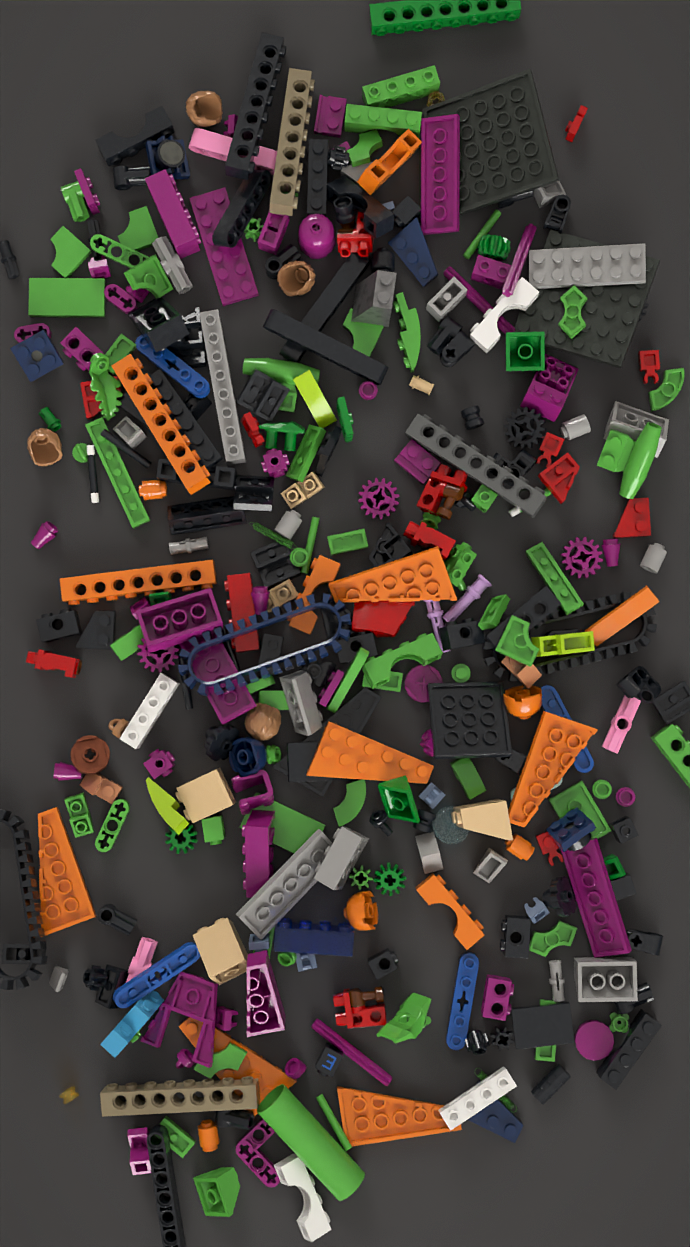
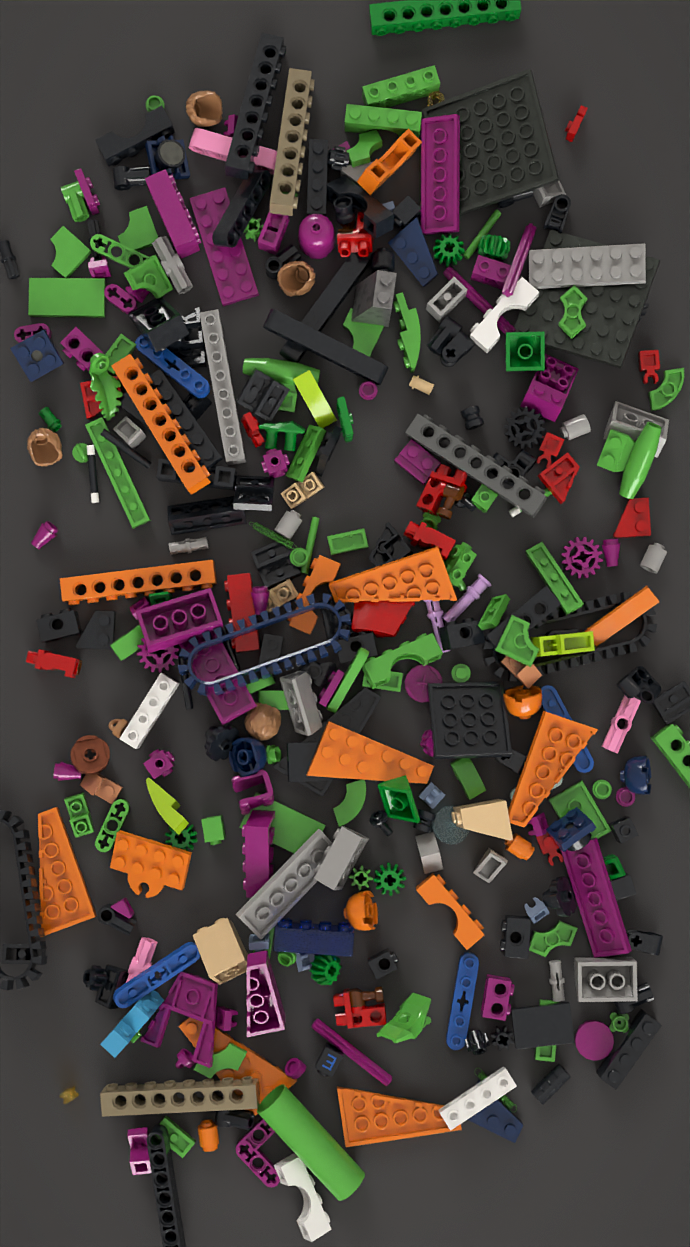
light grey slope [49,966,69,992] -> none
orange brick [139,480,167,500] -> none
tan slope [175,768,236,823] -> none
bright green slope [193,1167,240,1217] -> none
magenta plate [314,95,347,138] -> none
bright green bar [316,1094,352,1151] -> none
magenta gear [358,478,399,520] -> none
none -> orange plate [110,830,192,898]
none -> magenta slope [110,897,135,918]
none -> bright green plate [146,95,165,112]
none -> green gear [309,951,342,985]
none -> green gear [433,233,465,267]
none -> magenta tile [528,812,549,837]
none -> dark blue cylinder [620,756,651,795]

